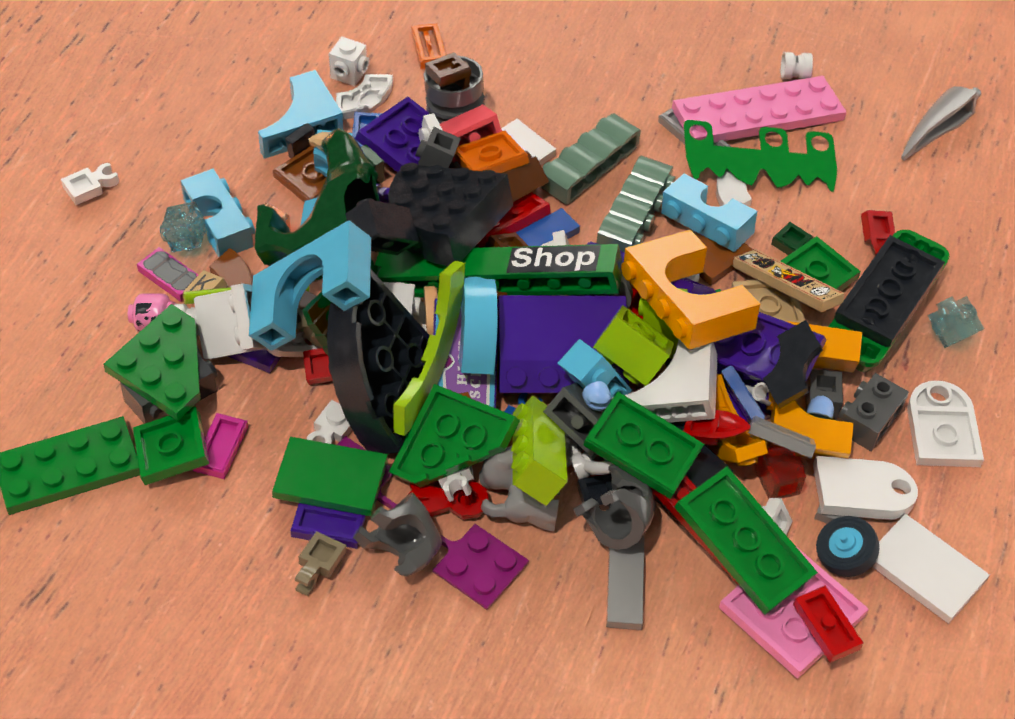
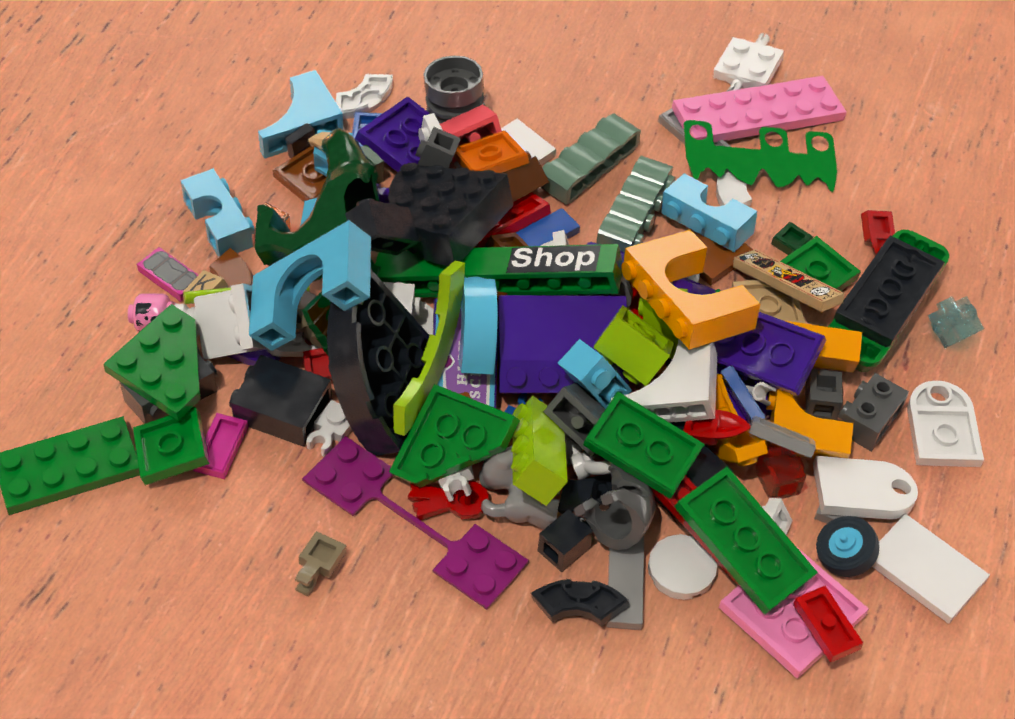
white plate [61,163,119,205] -> none
clear light blue brick [160,201,207,253] -> none
green tile [272,436,388,517] -> none
dark purple tile [290,503,366,549] -> none
white brick [329,36,369,86] -> none
dark grey piece [353,493,442,577] -> none
orange tile [411,23,446,69] -> none
light nougat tile [424,286,438,335] -> none
reddish brown bracket [425,52,471,90] -> none
light blue hinge [582,381,611,411] -> none
black tile [763,320,823,408] -> none
white wheel [780,52,813,79] -> none
light blue hinge [807,395,834,420] -> none
light grey piece [901,86,981,161] -> none
none -> black brick [229,355,332,447]
none -> black tile [531,579,630,626]
none -> black brick [537,509,593,572]
none -> black tile [558,479,599,516]
none -> white tile [648,534,717,600]
none -> white plate [713,33,784,91]

